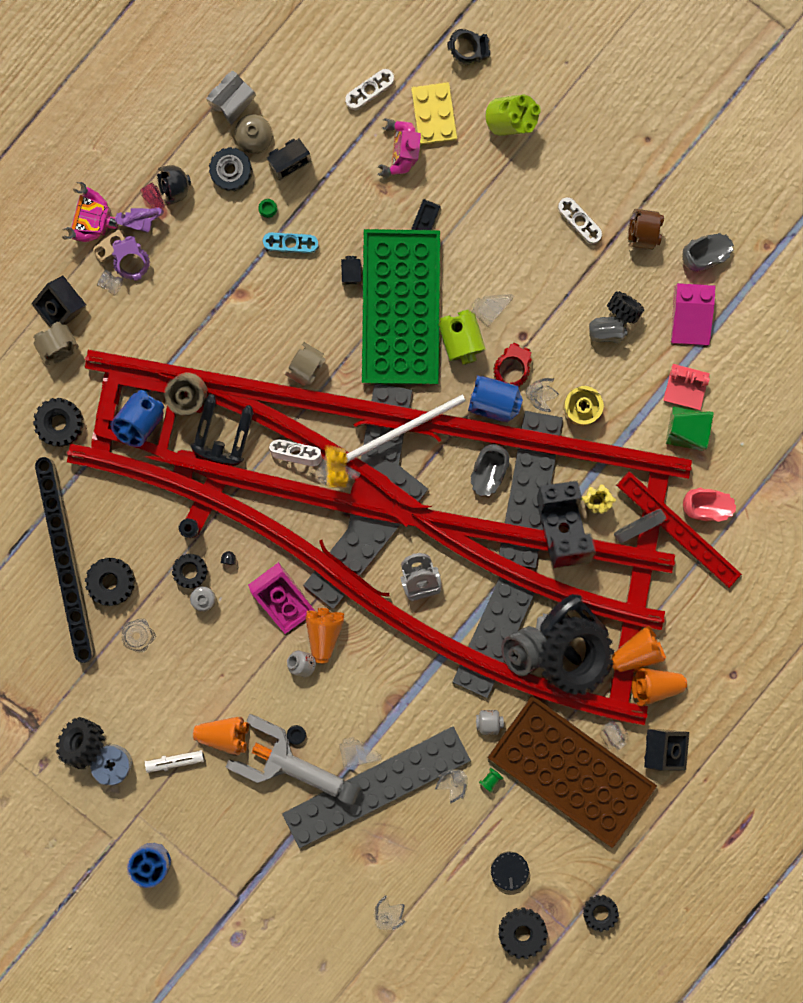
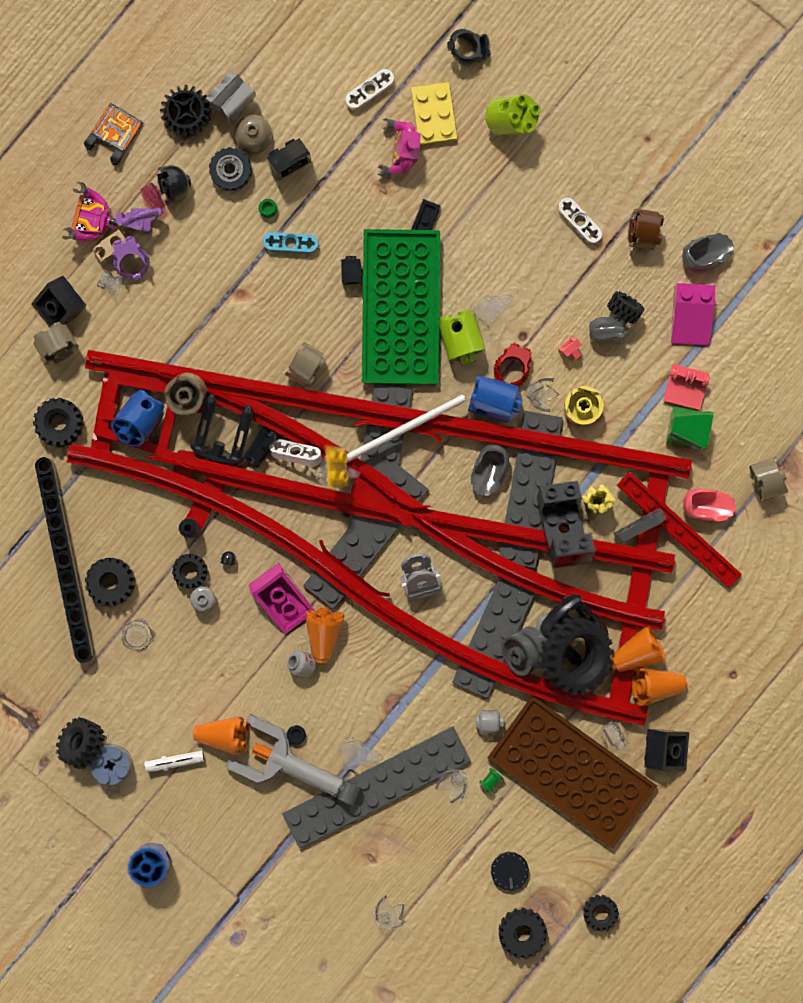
none -> flag [84,103,143,166]
none -> black gear [160,85,212,137]
none -> black hinge [242,426,279,468]
none -> coral tile [558,337,582,360]
none -> dark tan brick [749,456,788,501]

